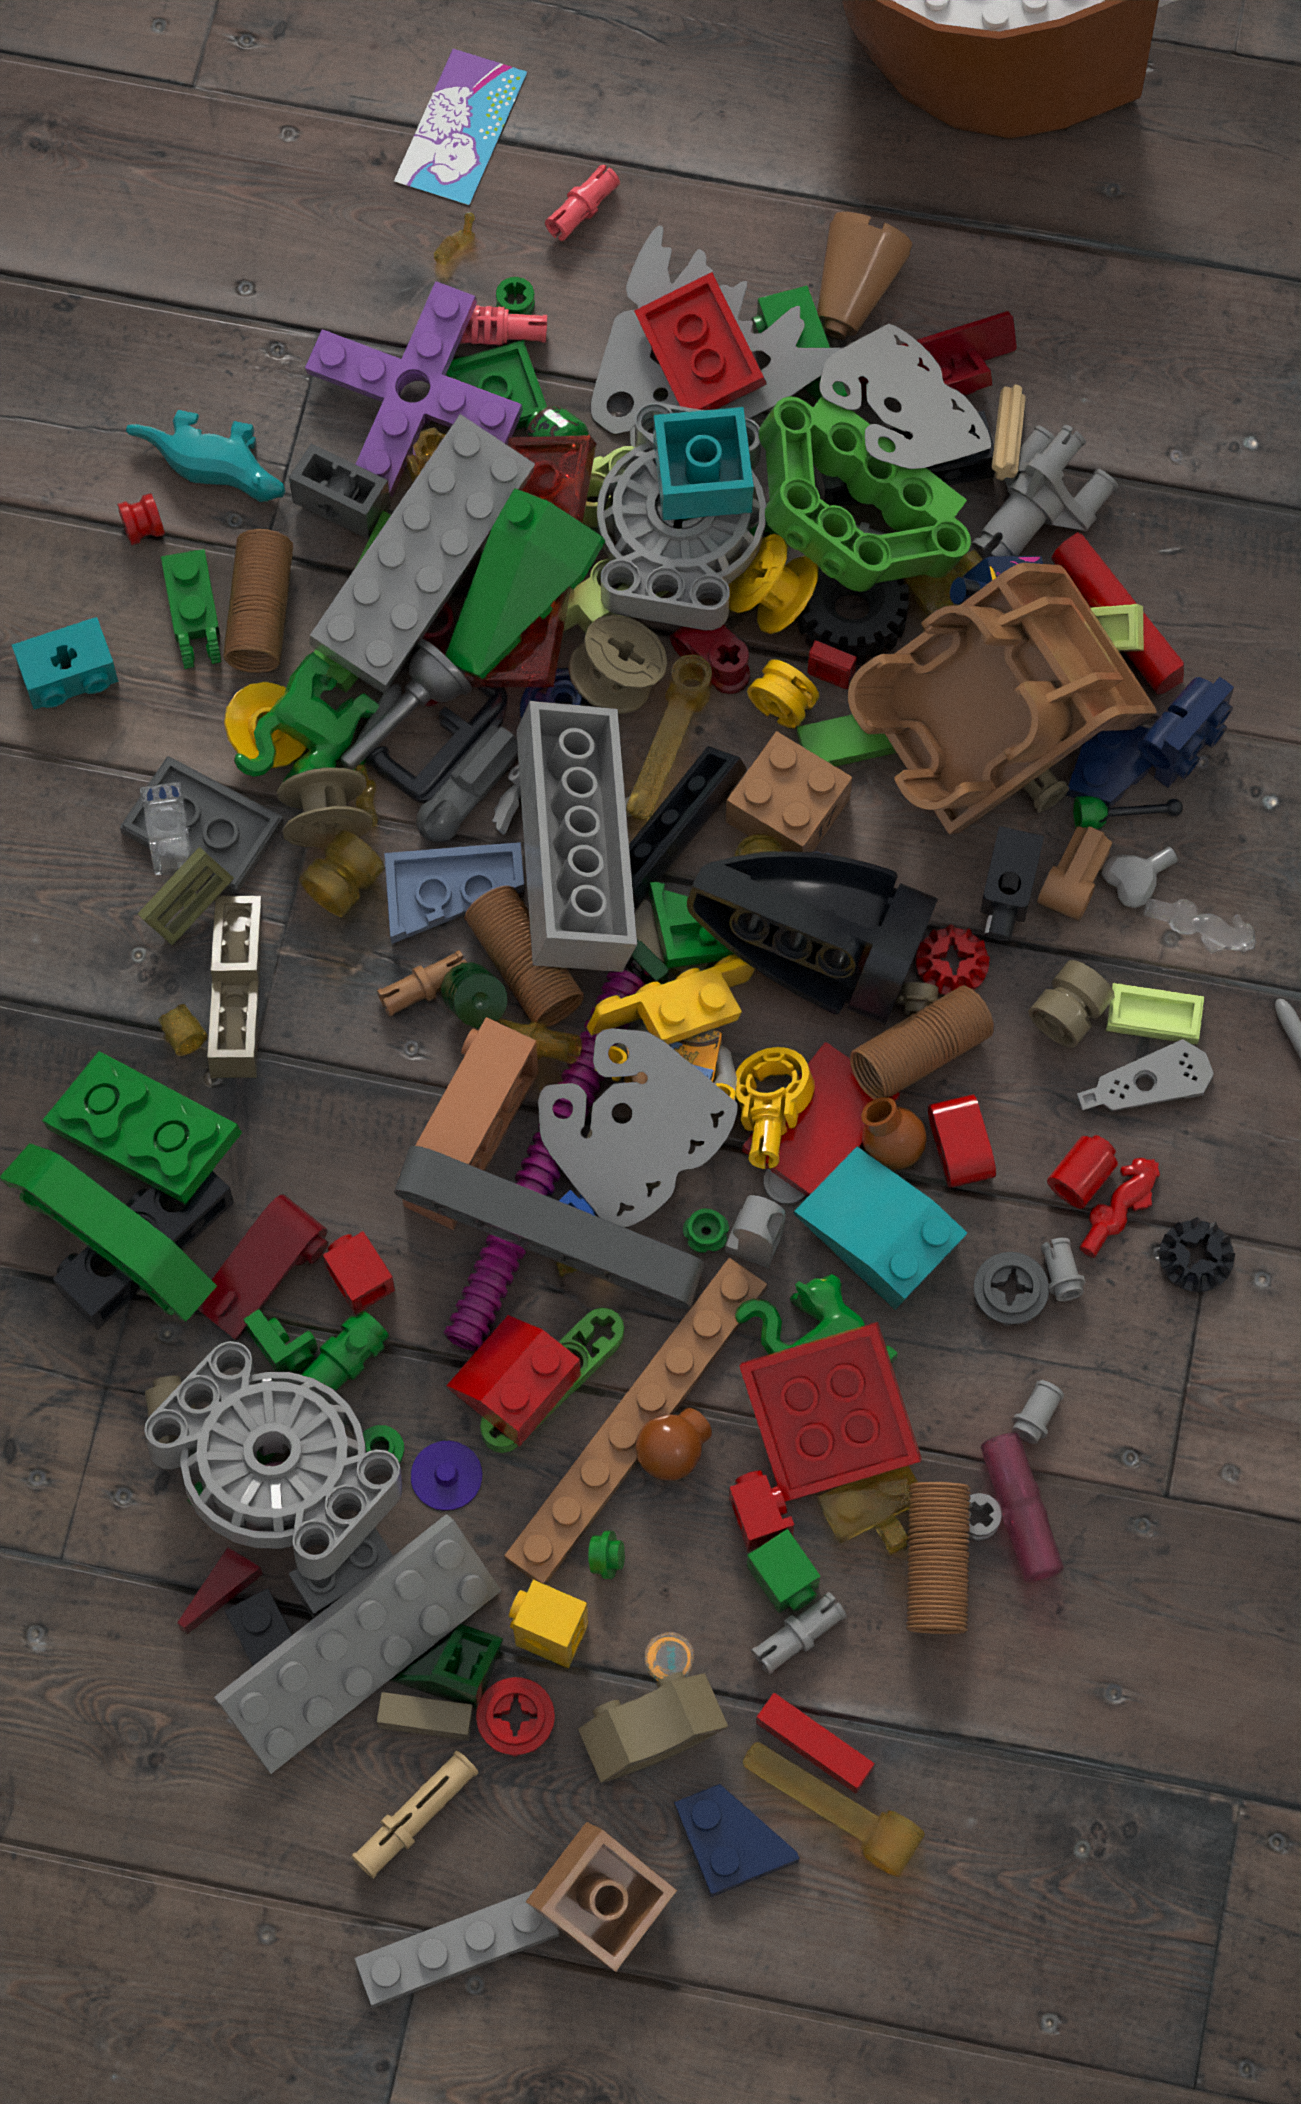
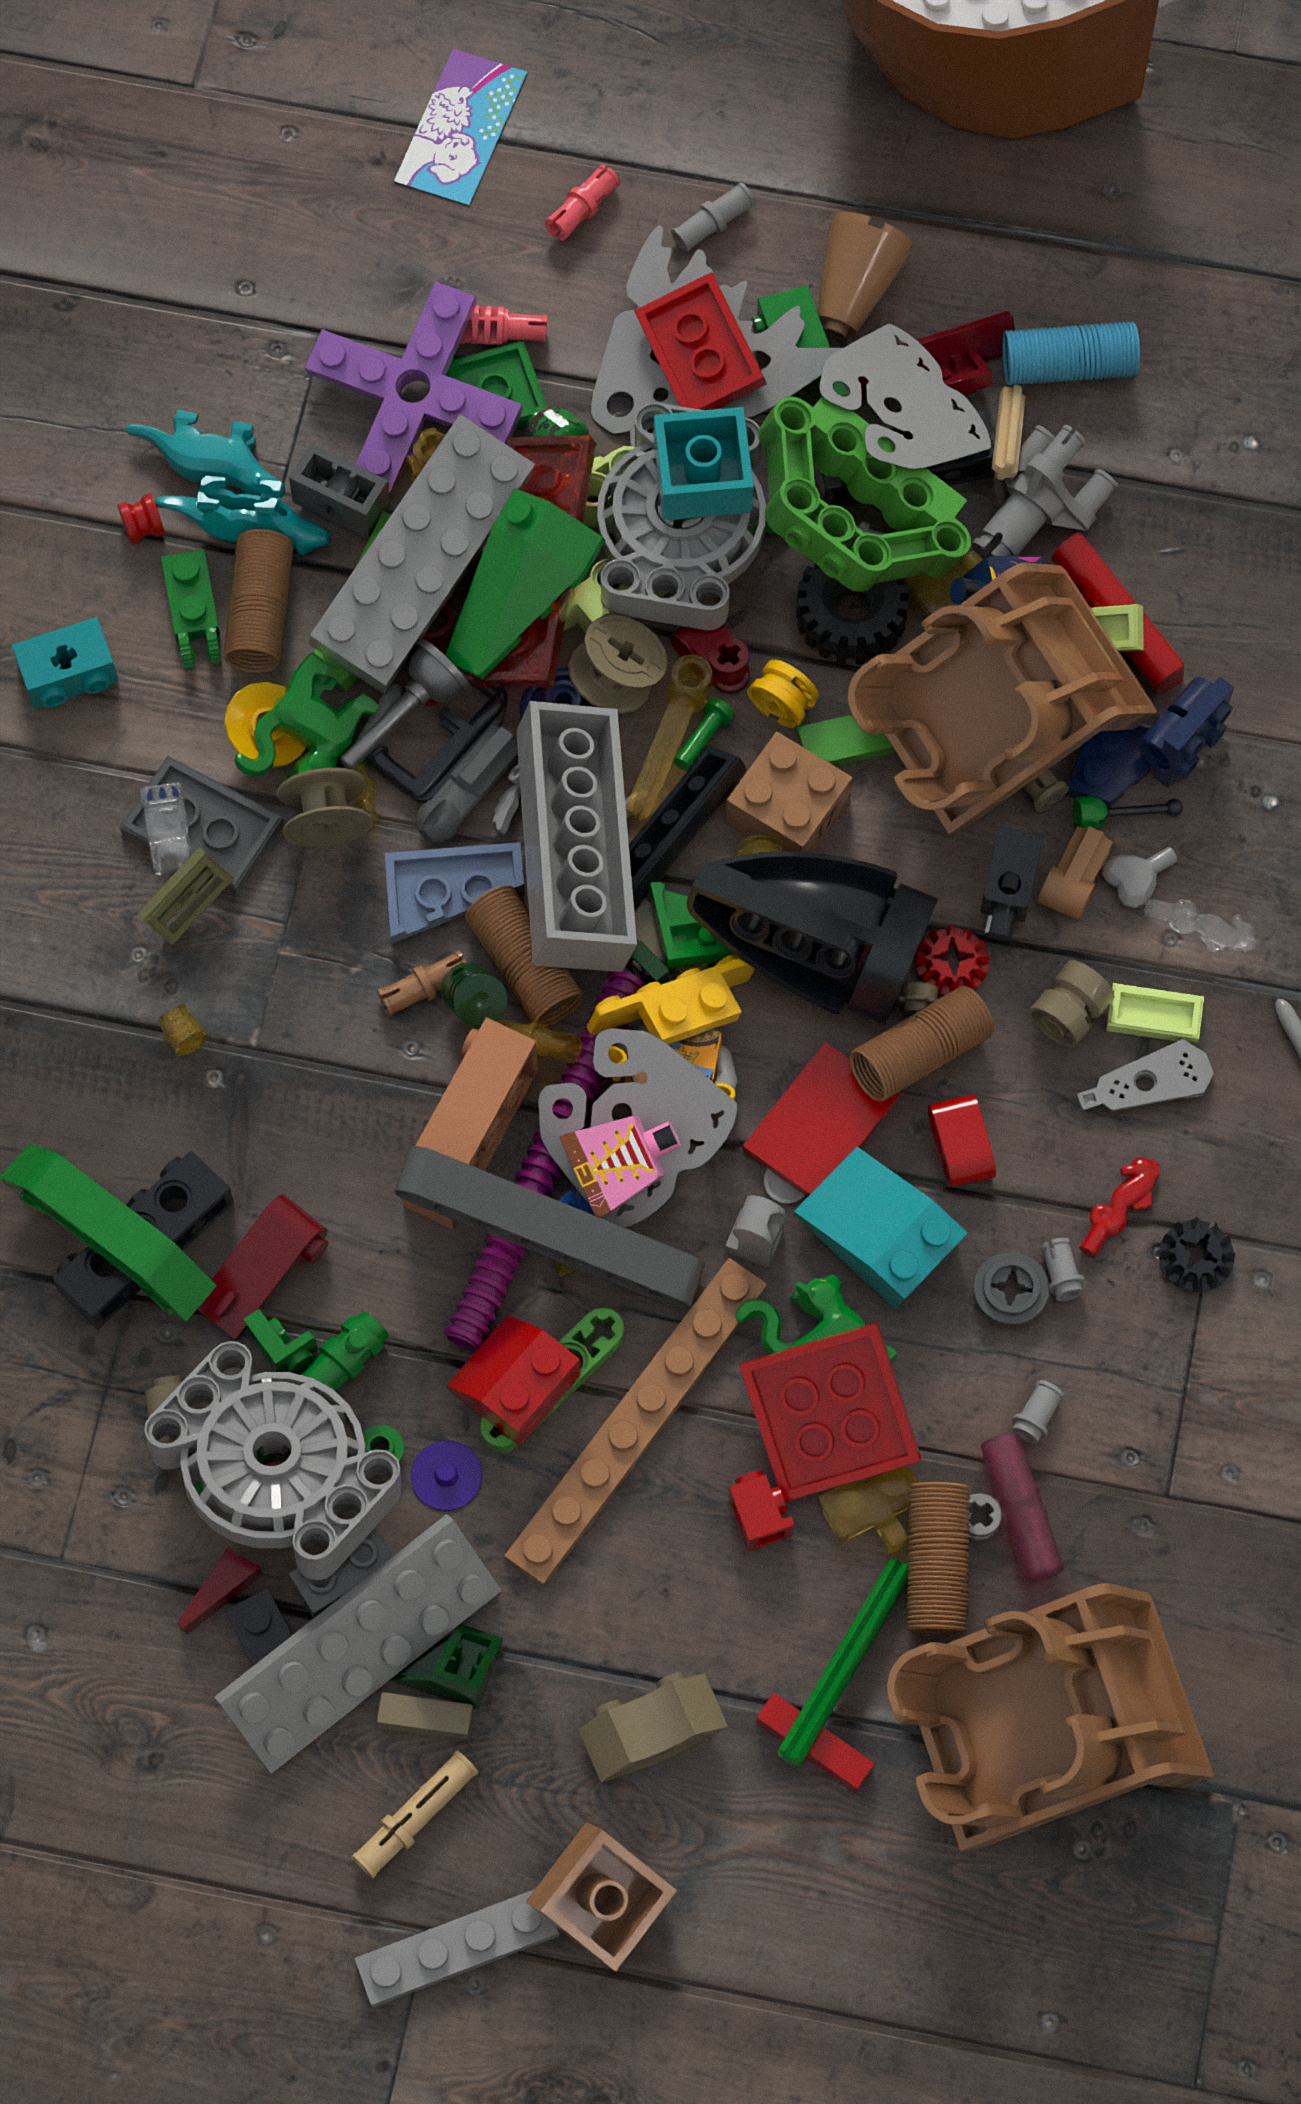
green piece [42,1051,242,1204] -> none
dark tan slope [207,896,262,1078] -> none
clear yellow wheel [299,830,385,917] -> none
red brick [323,1231,395,1315] -> none
clear yellow piece [433,212,475,265] -> none
red gear [476,1677,555,1757] -> none
green bush [496,277,535,315] -> none
yellow brick [509,1580,588,1669] -> none
green plate [588,1531,625,1579] -> none
dark orange piece [636,1408,712,1481] -> none
clear tile [645,1632,694,1681] -> none
dark blue wing [674,1784,800,1897] -> none
green plate [683,1208,729,1253] -> none
yellow piece [728,534,819,634] -> none
yellow pin [735,1047,815,1169] -> none
clear yellow axle [743,1742,925,1877] -> none
green brick [746,1529,821,1613] -> none
light grey pin [751,1592,847,1675] -> none
red tile [807,640,856,689] -> none
dark orange piece [861,1097,927,1171] -> none
red brick [1047,1135,1118,1209] -> none
none -> teal animal [155,476,330,556]
none -> torso [559,1115,681,1218]
none -> light grey pin [671,182,756,253]
none -> green piece [674,698,735,771]
none -> green axle [778,1558,909,1767]
none -> medium nougat piece [887,1583,1213,1852]
none -> medium azure piece [1003,321,1140,386]

